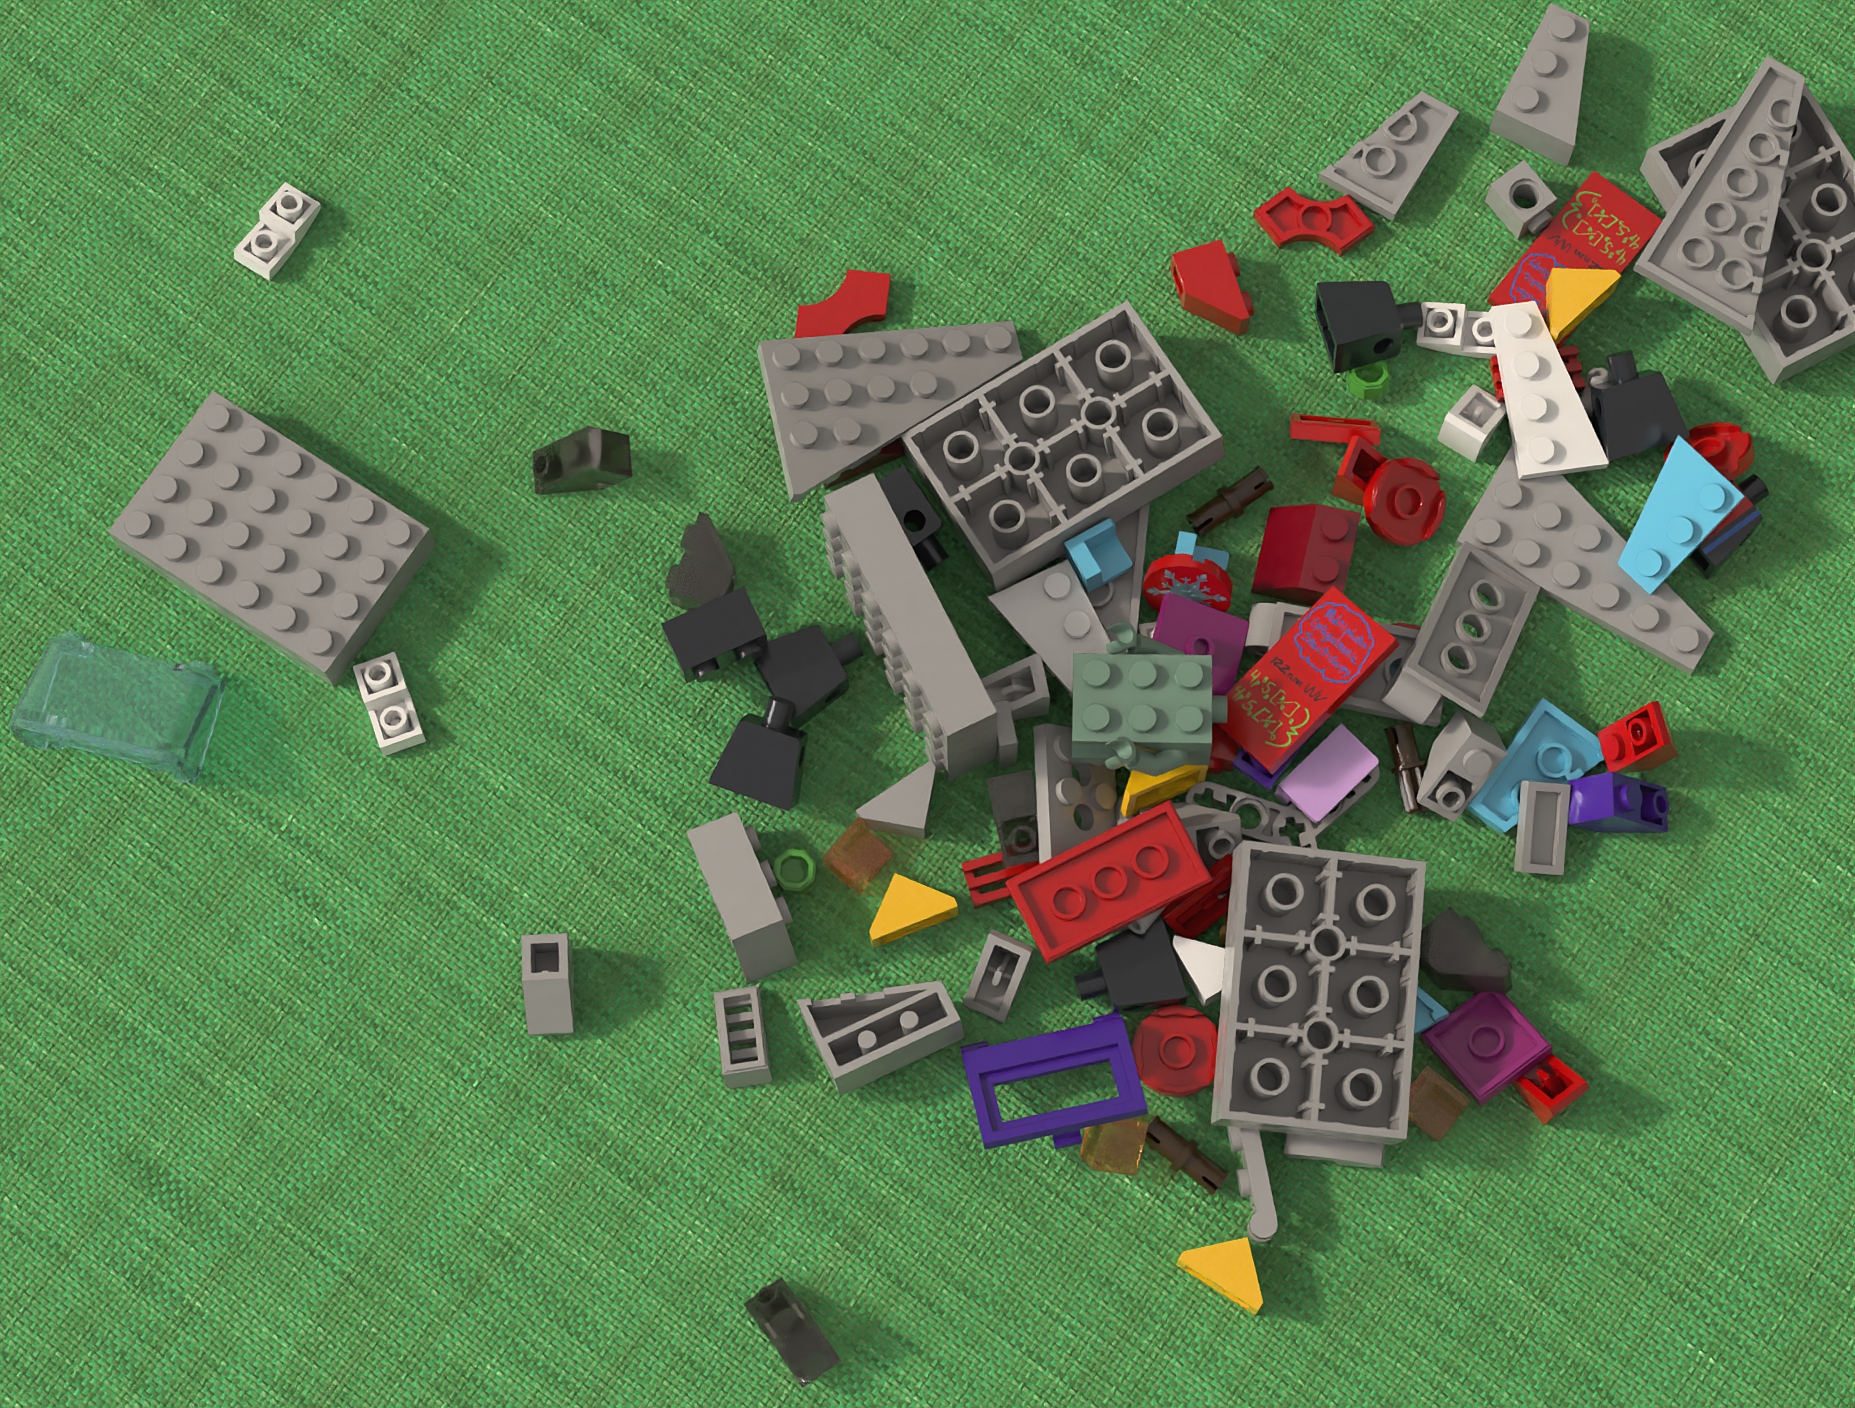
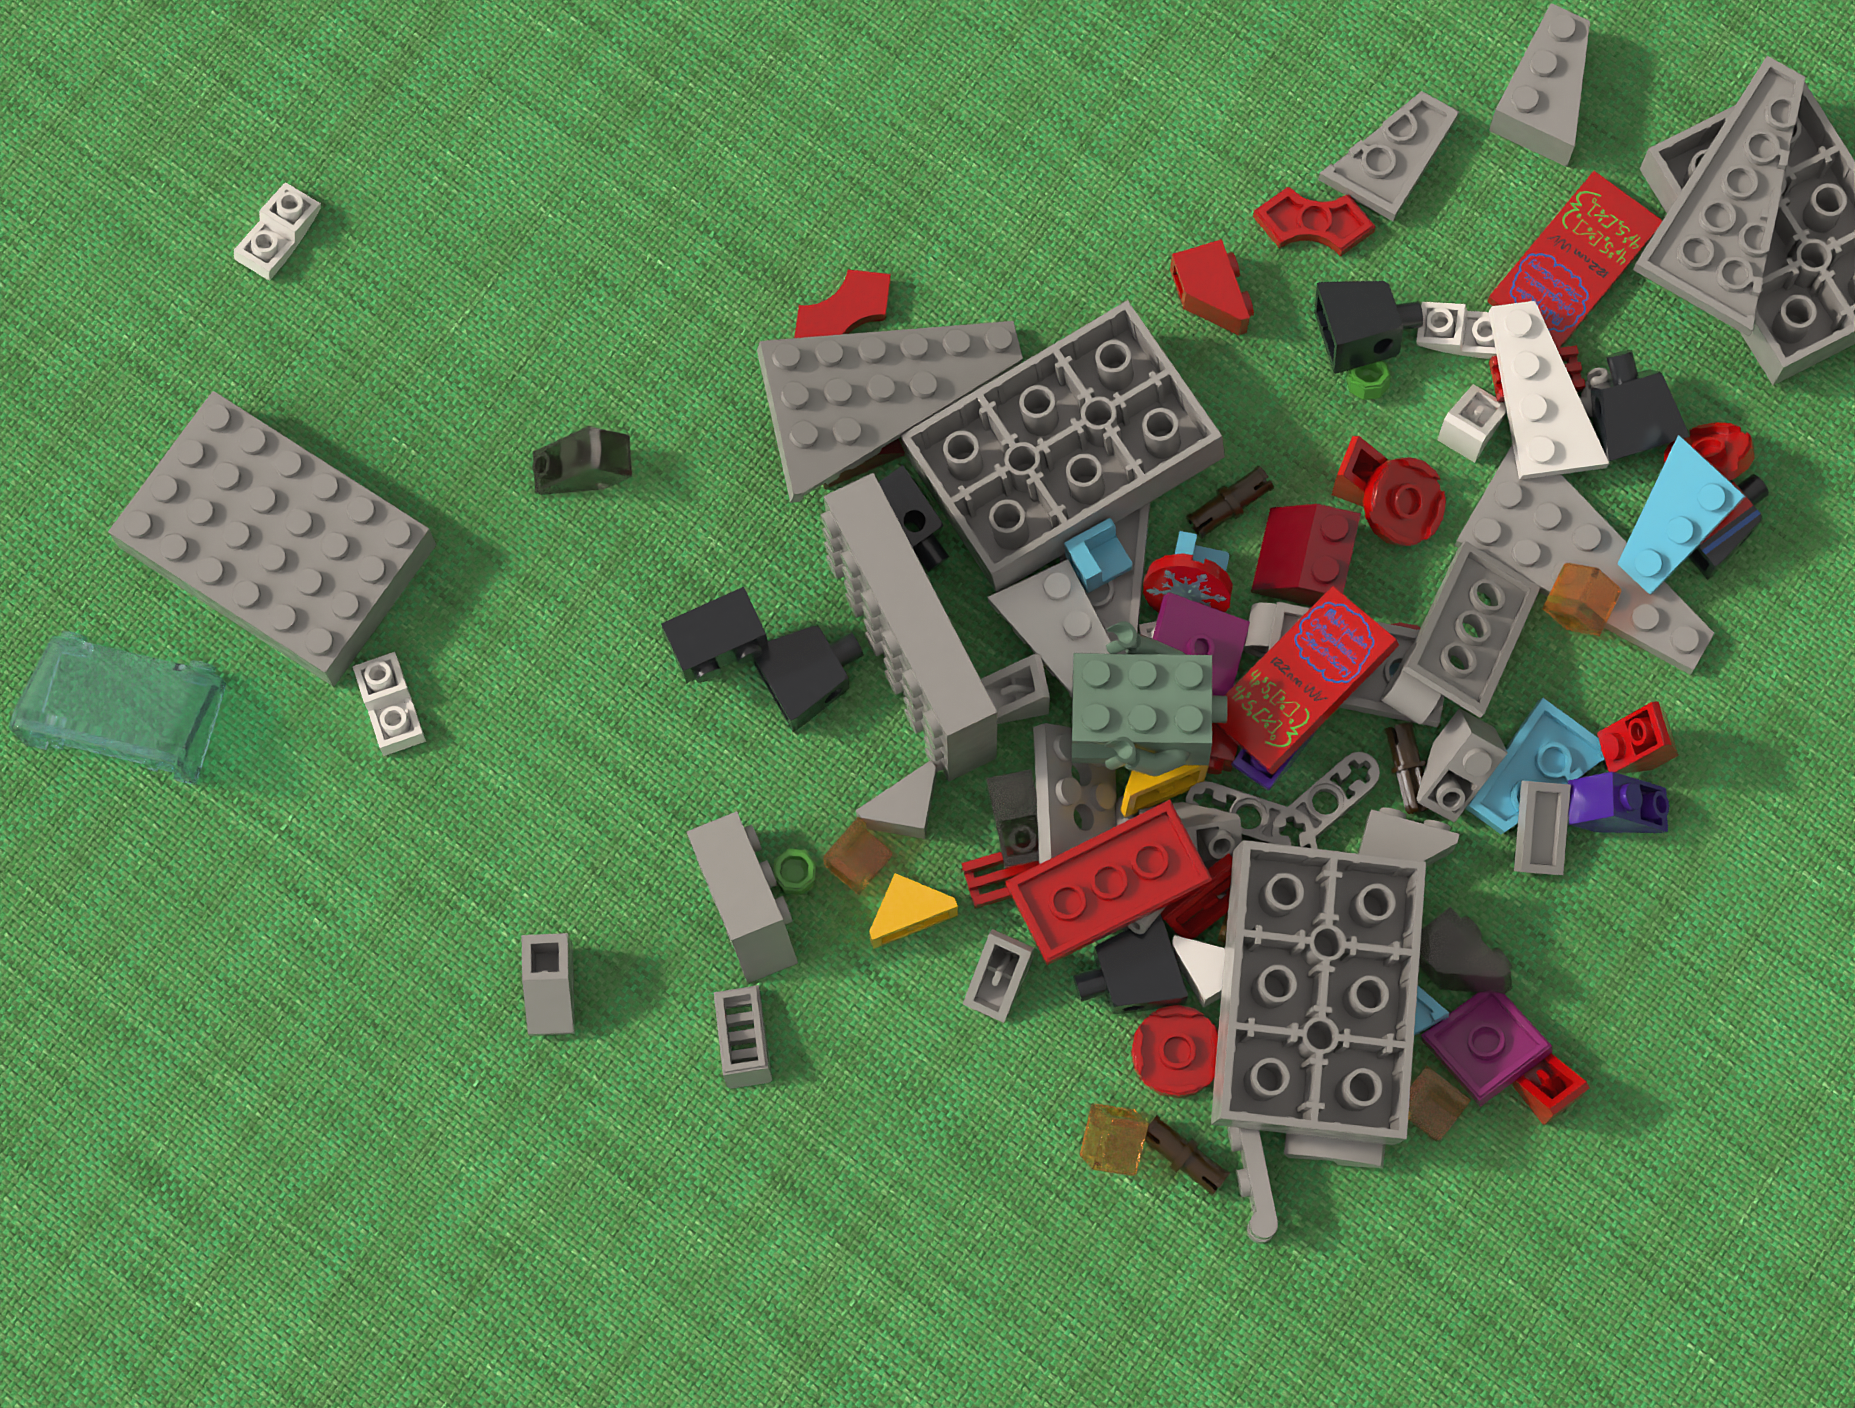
clear smoke slope [665,512,737,611] -> none
black torso [709,696,808,811] -> none
clear smoke slope [744,1277,841,1388] -> none
light grey wedge [797,981,965,1096] -> none
dark purple piece [960,1012,1148,1150] -> none
light grey tile [993,700,1018,769] -> none
yellow slope [1176,1237,1263,1315] -> none
lavender panel [1274,723,1379,823] -> none
red tile [1289,413,1381,446] -> none
light grey brick [1485,160,1558,240] -> none
yellow slope [1546,268,1621,345] -> none
none -> light grey slope [1358,807,1460,867]
none -> clear orange panel [1542,563,1621,636]

